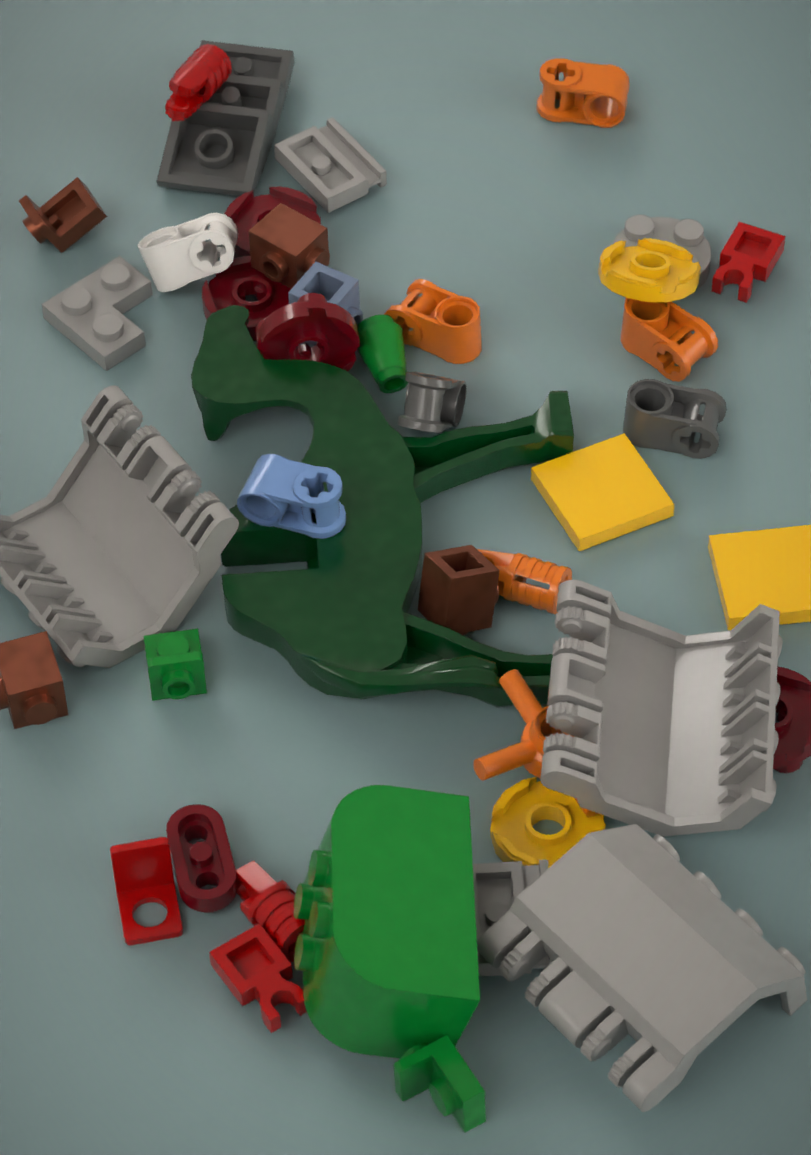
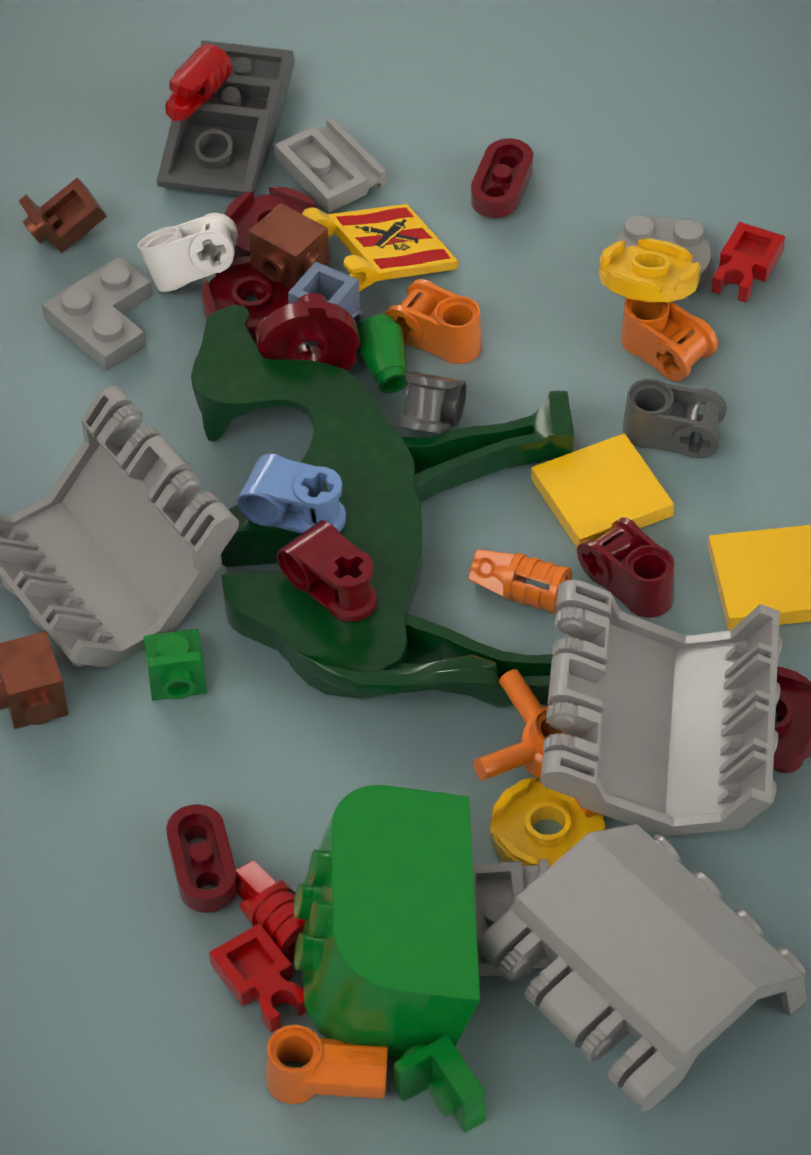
red bracket [110,837,183,946] -> none
copper brick [417,545,500,635] -> none
orange piece [536,58,630,128] -> none
none -> orange piece [266,1025,388,1104]
none -> dark red piece [276,520,378,622]
none -> yellow flag [302,204,459,292]
none -> dark red plate [471,138,533,218]
none -> dark red piece [577,517,675,618]

